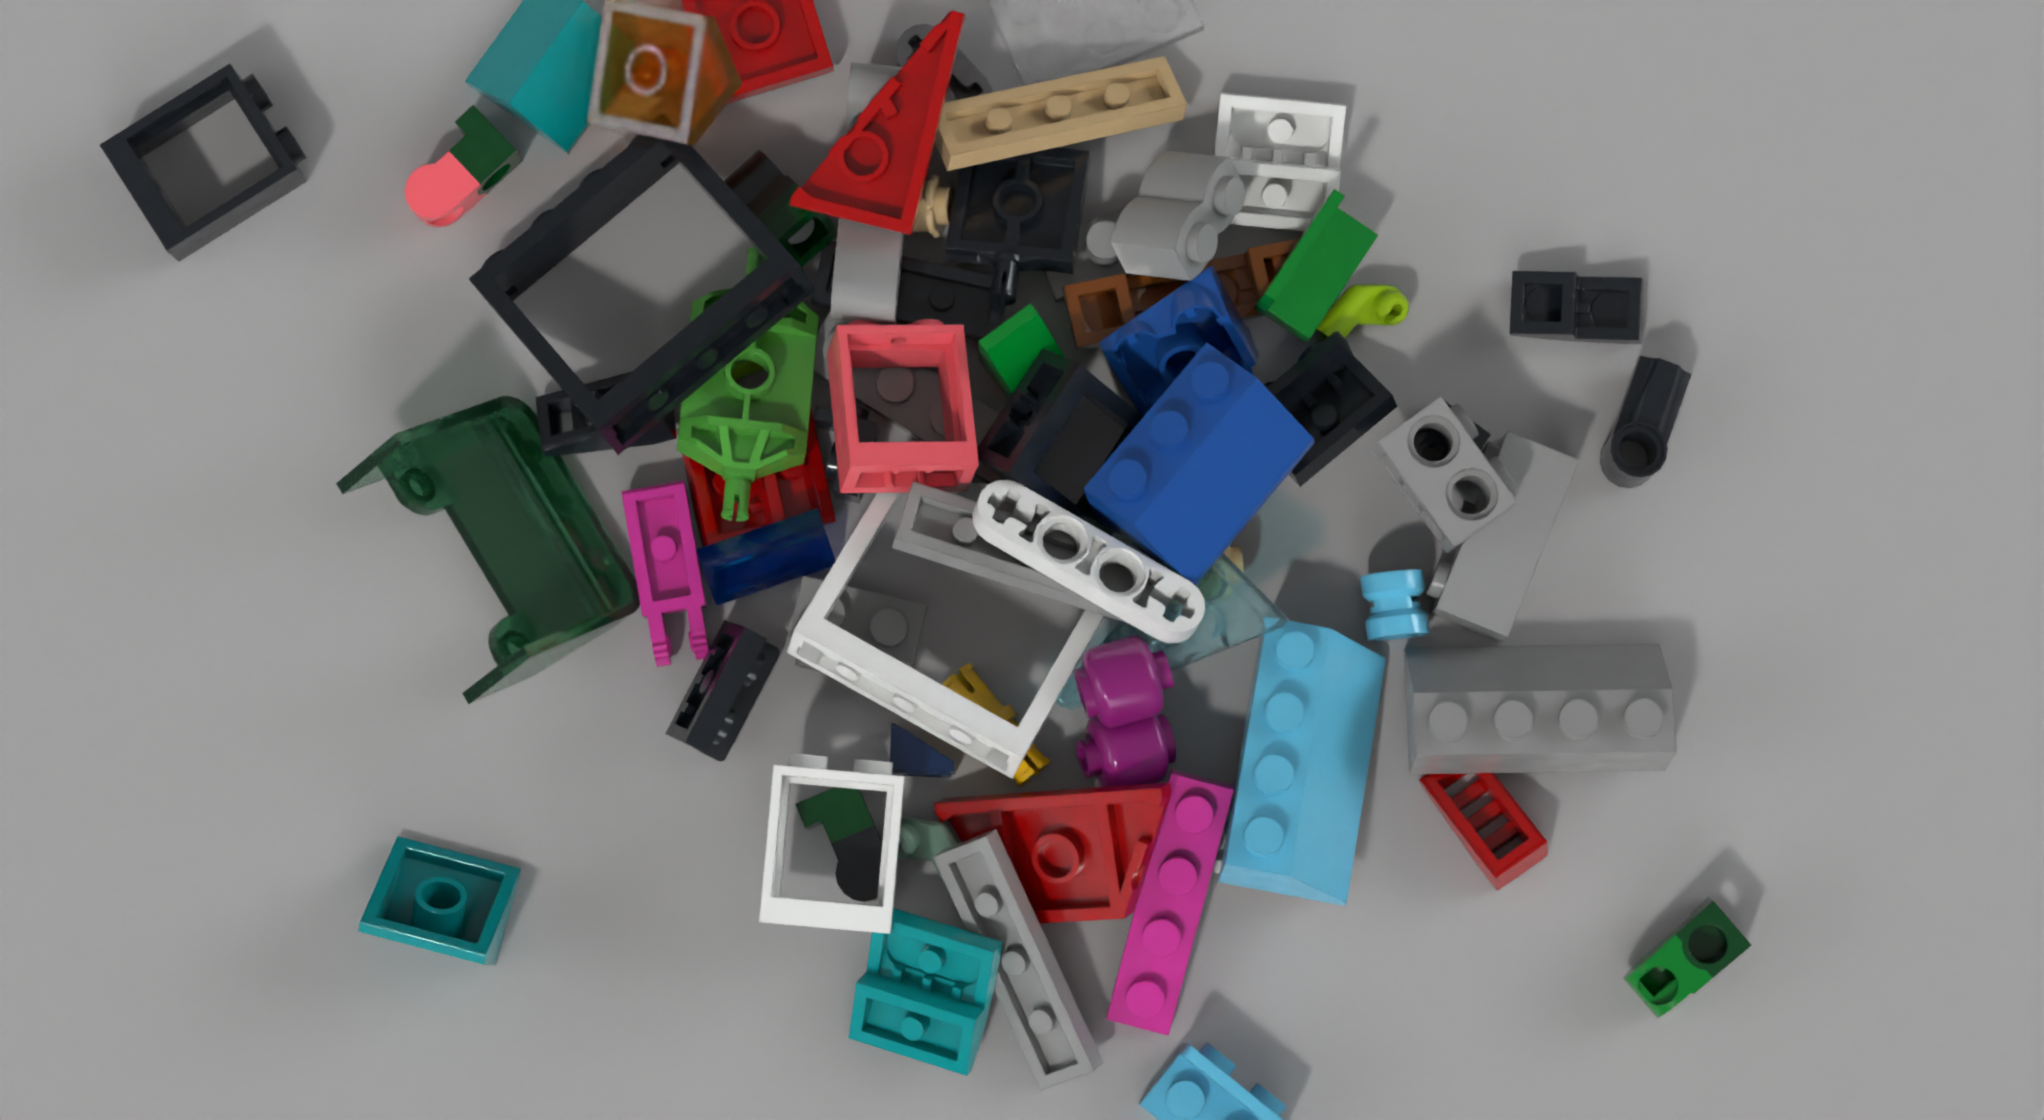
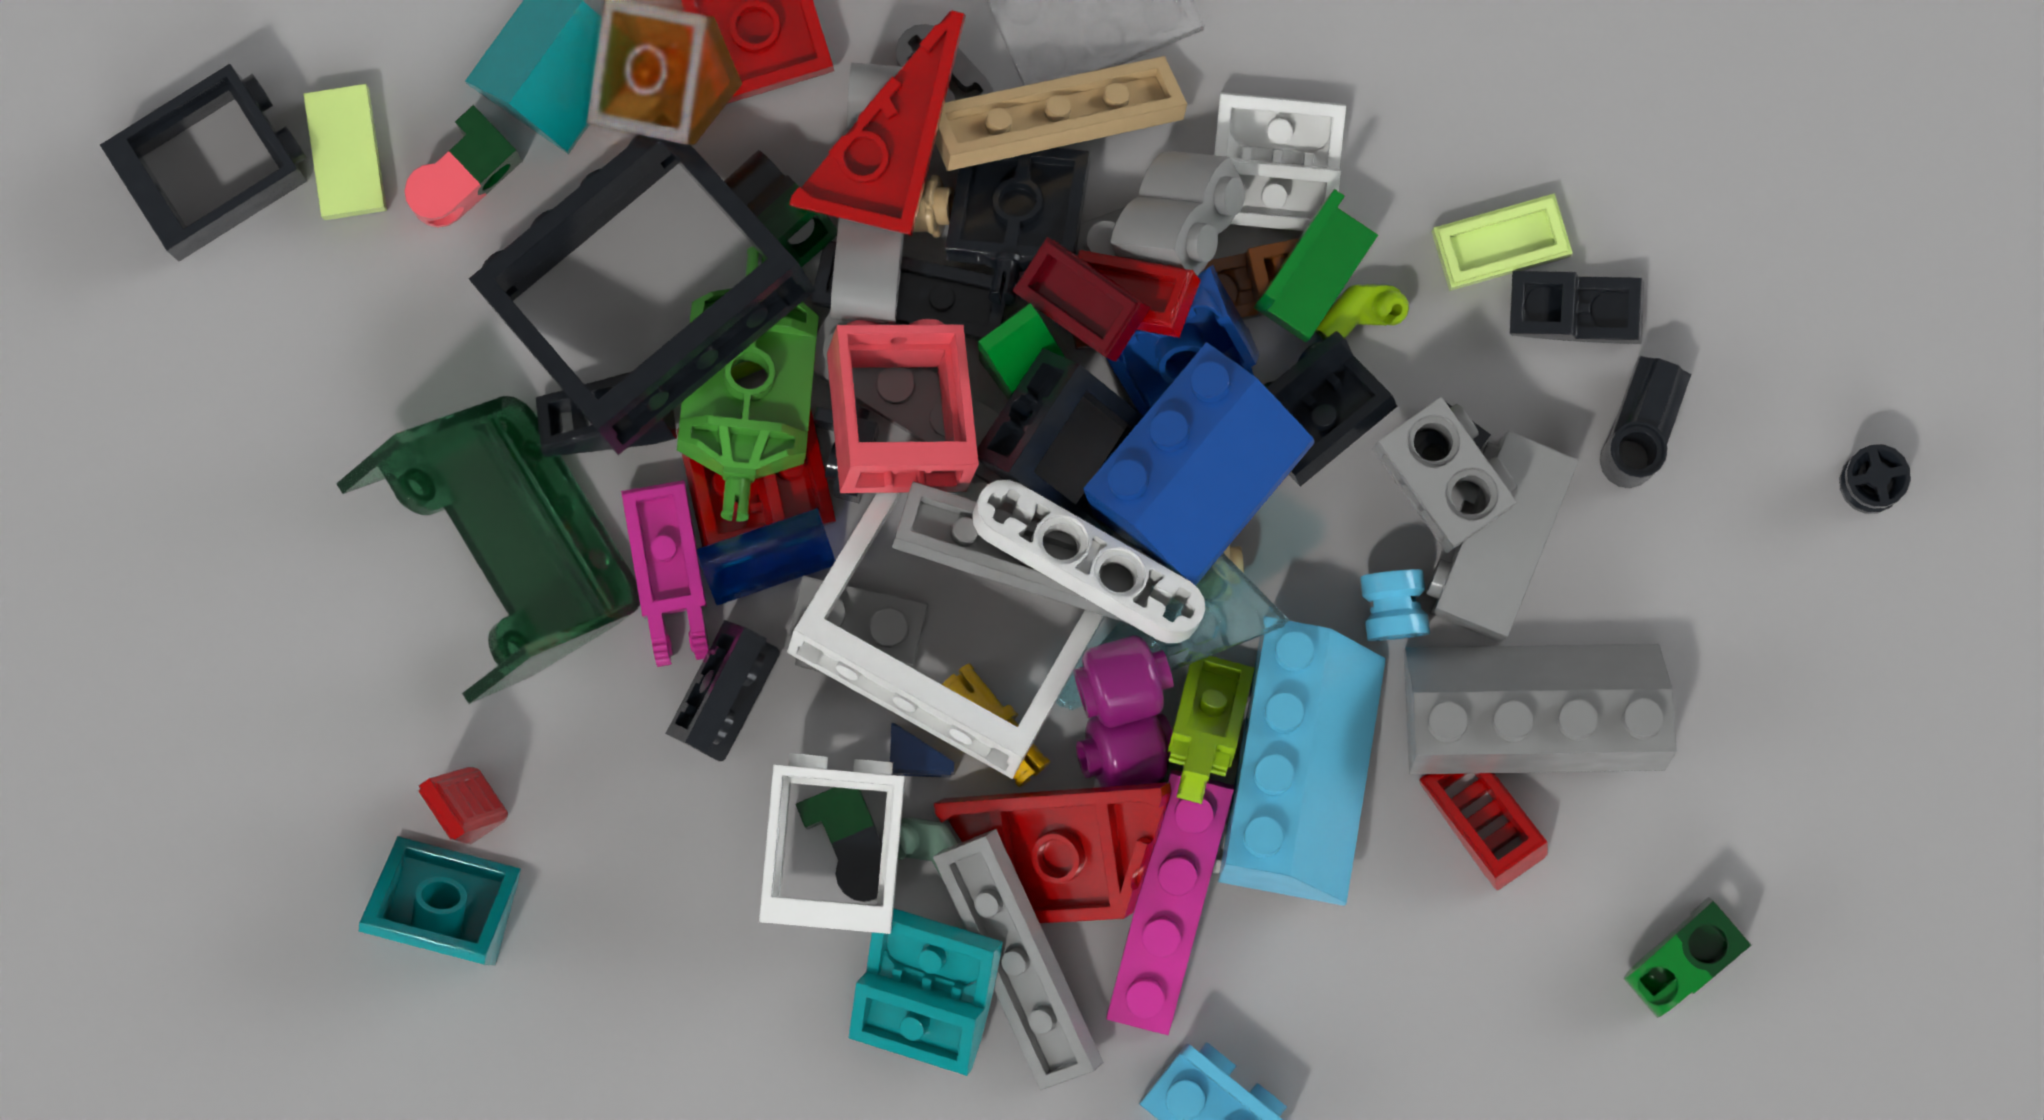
none -> yellowish green tile [303,84,387,220]
none -> red slope [418,767,508,845]
none -> dark red tile [1013,237,1151,362]
none -> red tile [1077,250,1201,338]
none -> lime hinge [1168,651,1255,804]
none -> yellowish green tile [1431,193,1573,291]
none -> black wheel [1839,444,1911,514]

